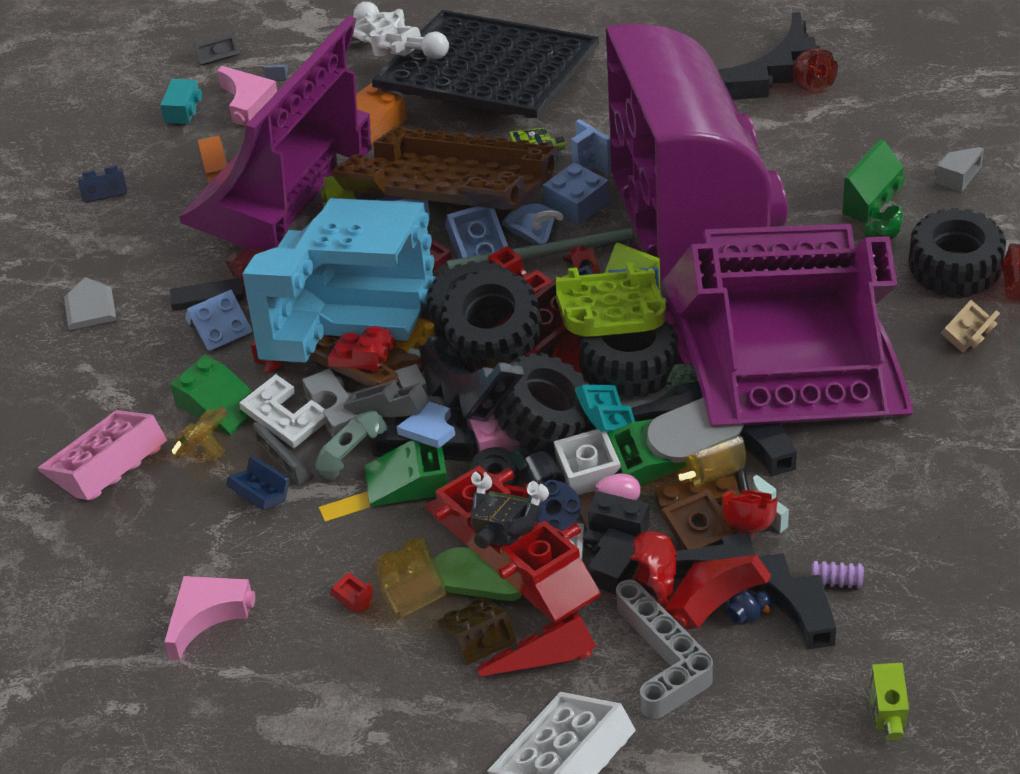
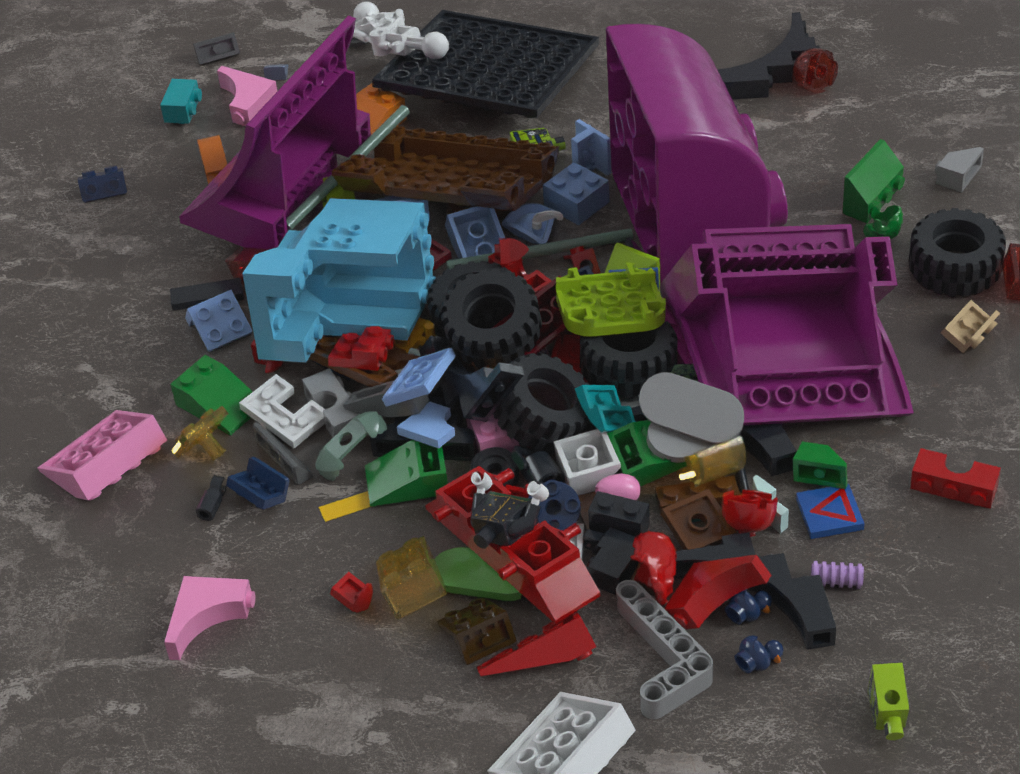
light grey tile [64,277,117,330] -> none
none -> black bar [196,475,227,521]
none -> sand green piece [286,105,410,230]
none -> light blue tile [382,348,456,407]
none -> red plate [494,238,529,264]
none -> light grey tile [639,373,744,444]
none -> dark blue animal [734,635,784,674]
none -> green slope [793,441,847,489]
none -> blue tile [796,484,864,539]
none -> red arch [910,448,1001,509]

